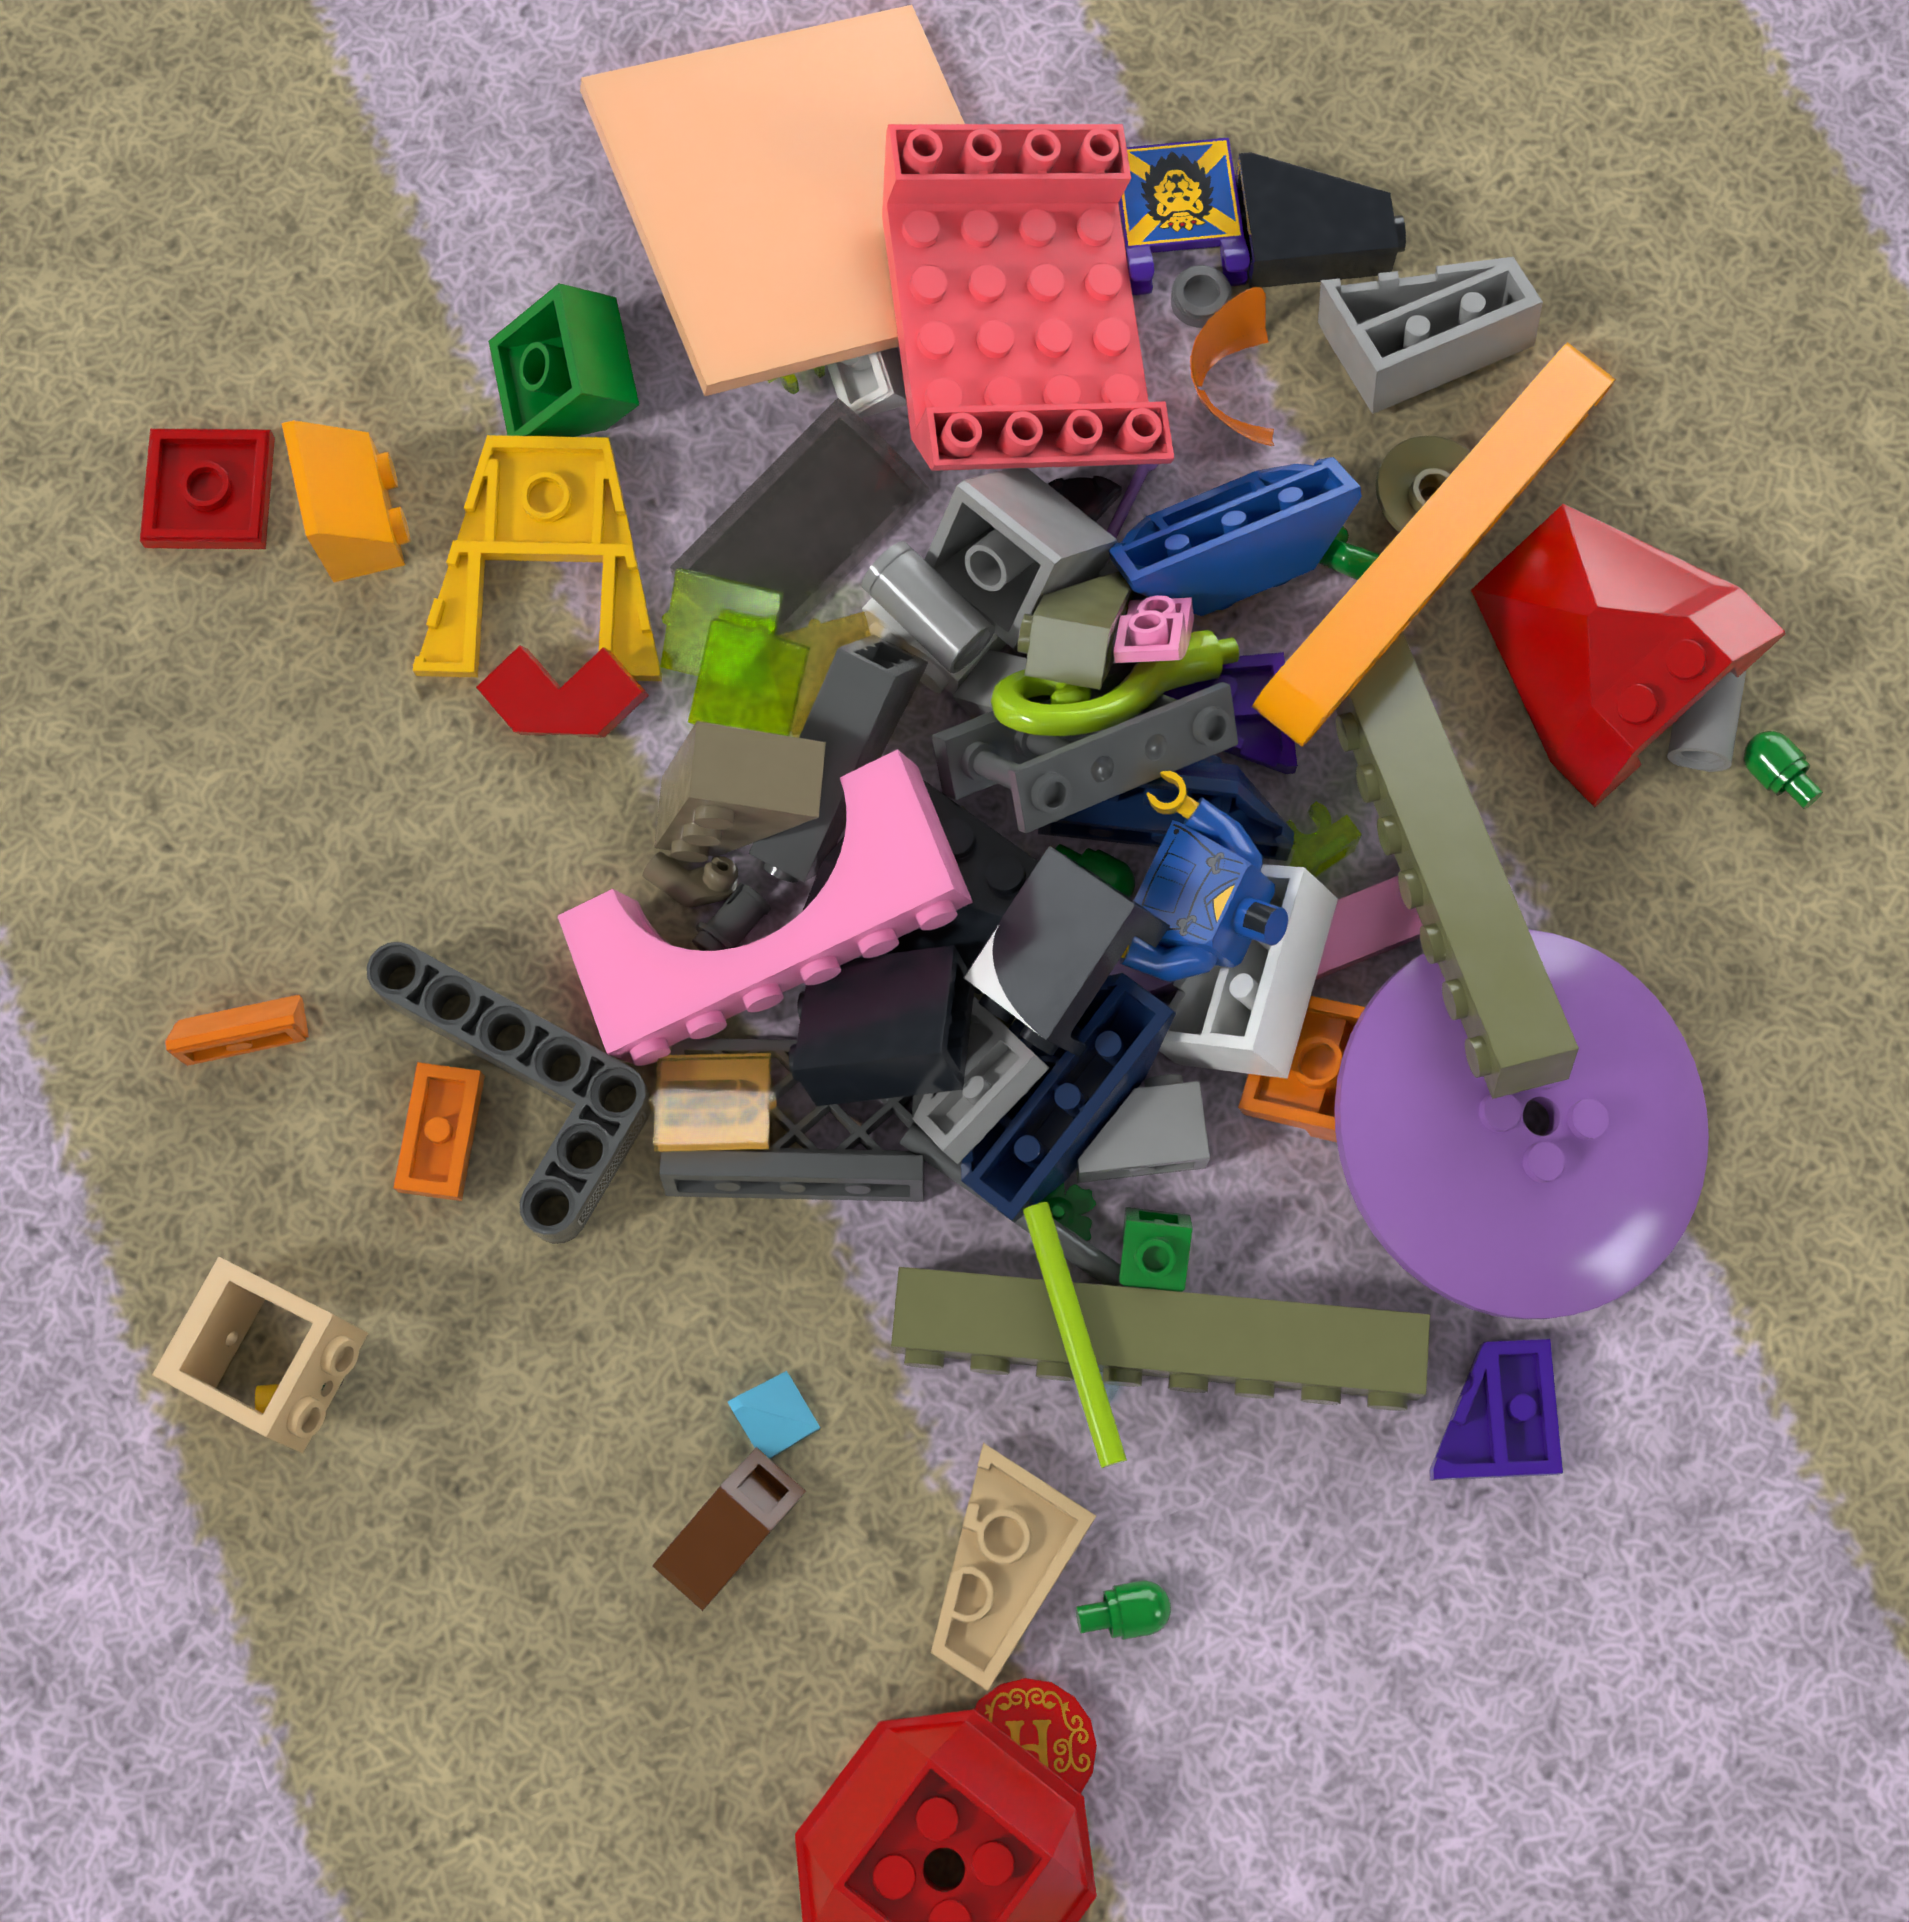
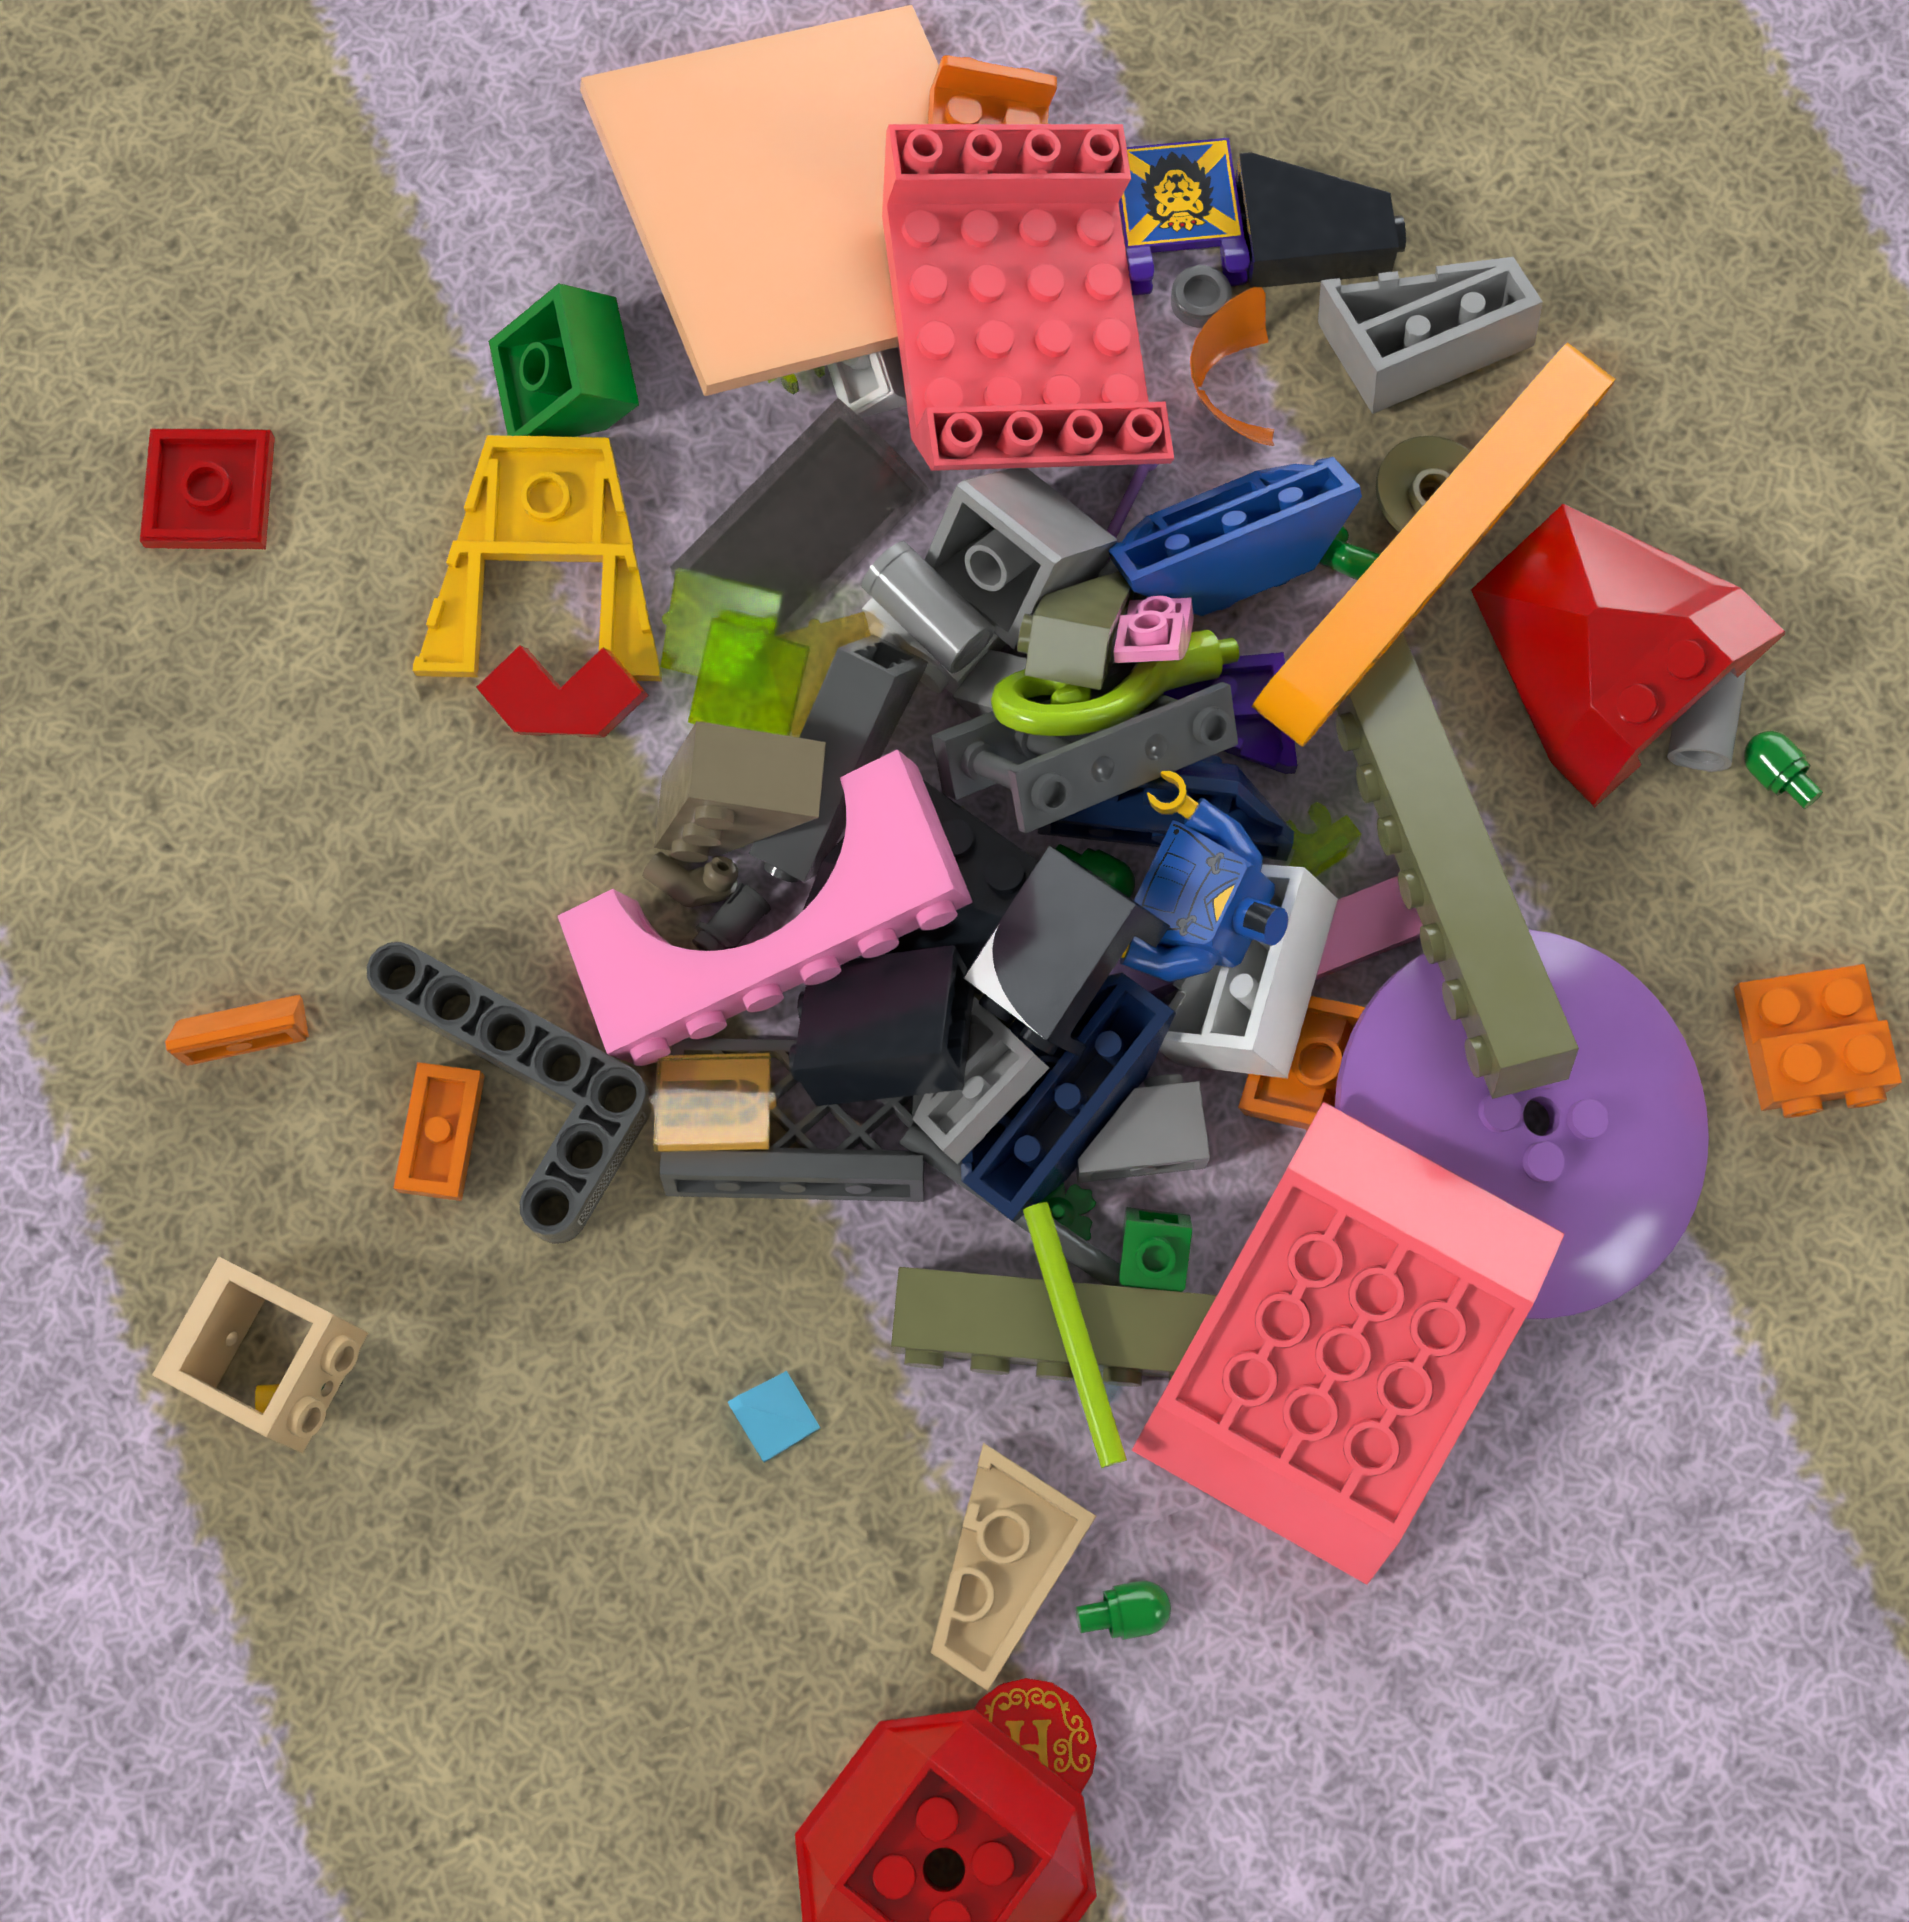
light orange slope [282,420,411,583] -> none
reddish brown slope [652,1447,806,1611] -> none
black tile [1048,476,1122,522] -> none
dark purple wing [1429,1339,1563,1481] -> none
none -> orange bracket [928,55,1057,124]
none -> coral slope [1132,1101,1565,1585]
none -> orange plate [1734,964,1902,1118]

